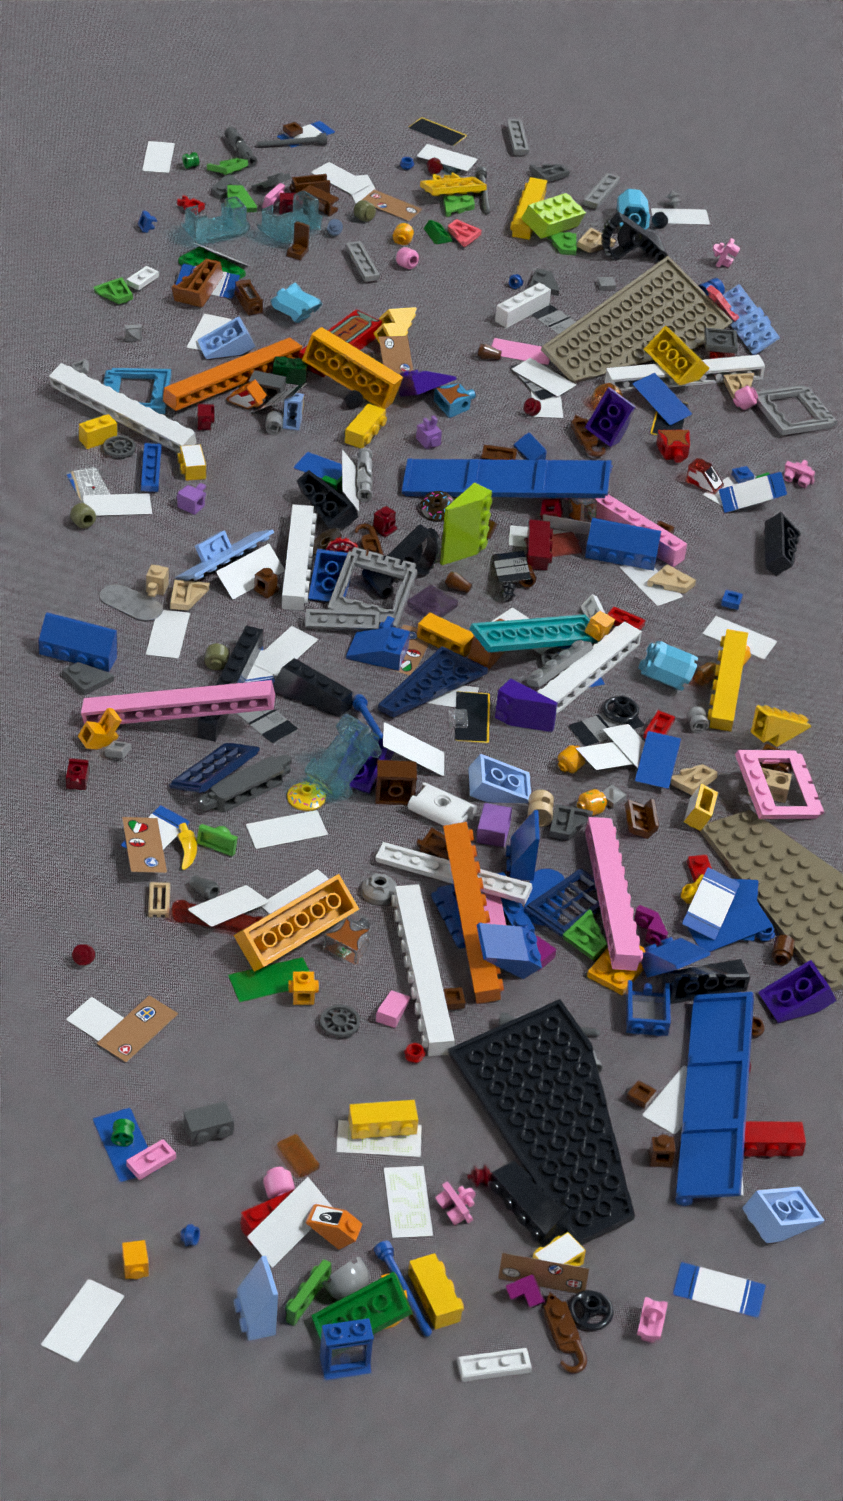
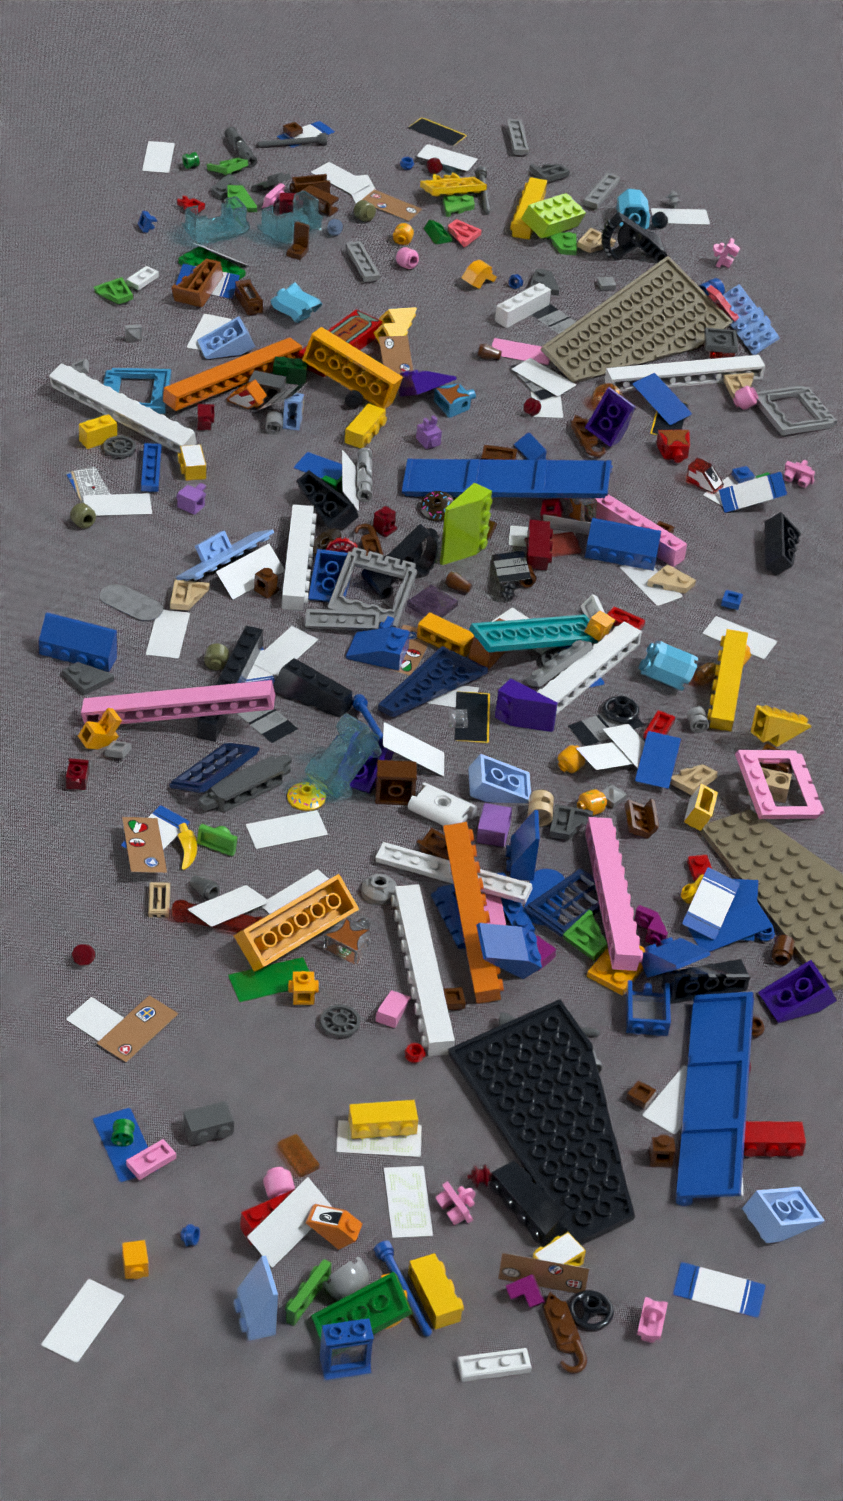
tan brick [146,564,169,597] -> none
yellow slope [644,325,710,385] -> none
none -> light orange brick [461,260,497,289]

